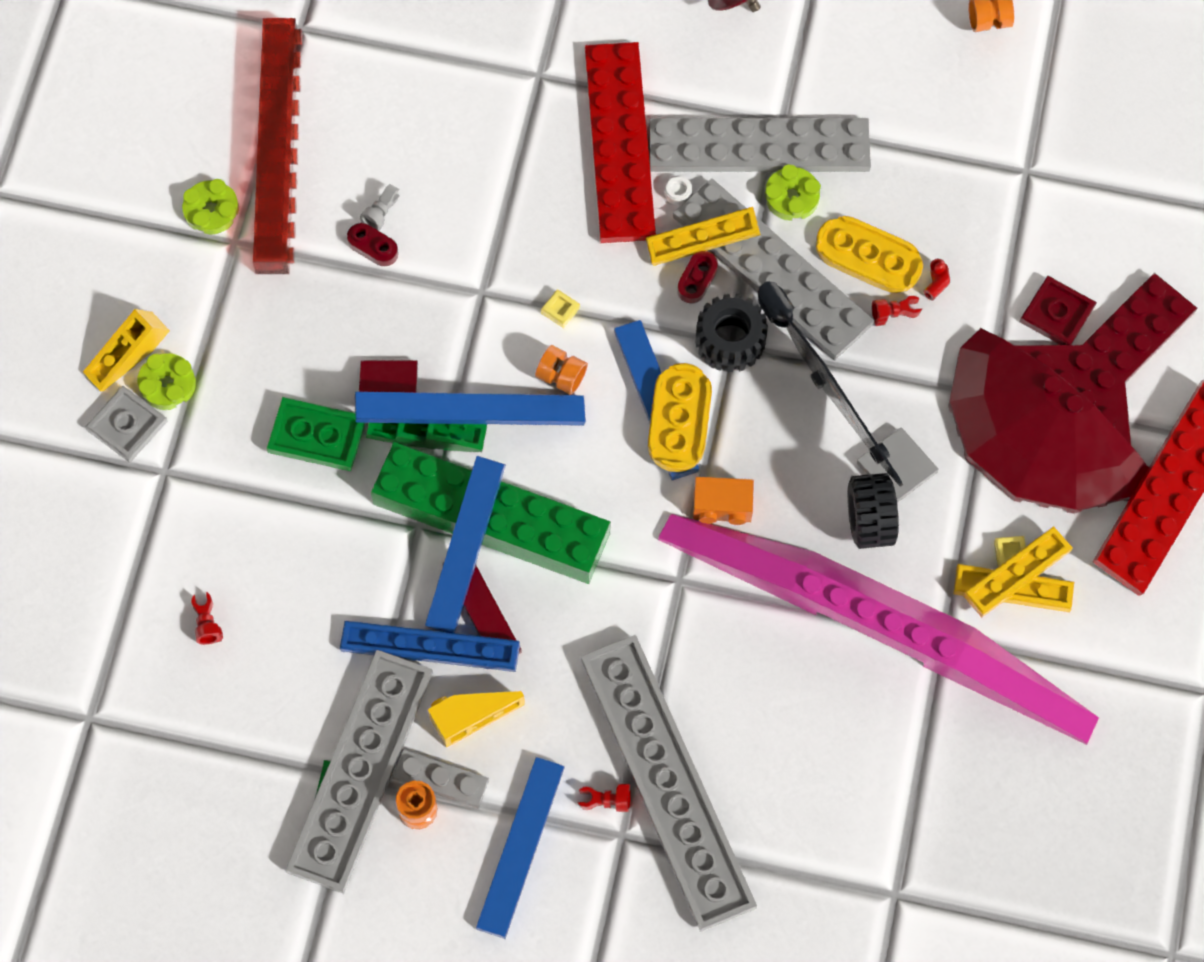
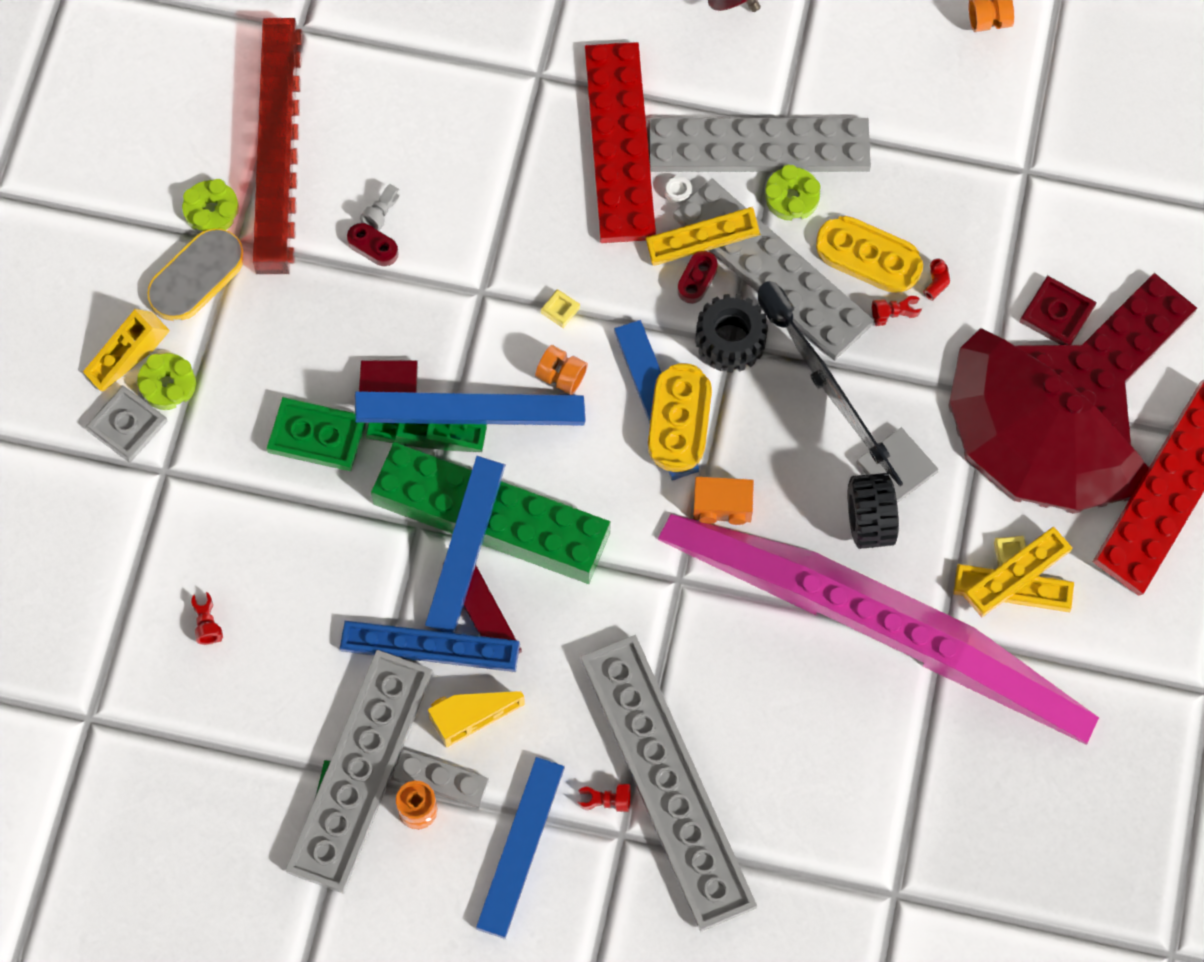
none -> flat silver tile [147,229,244,321]

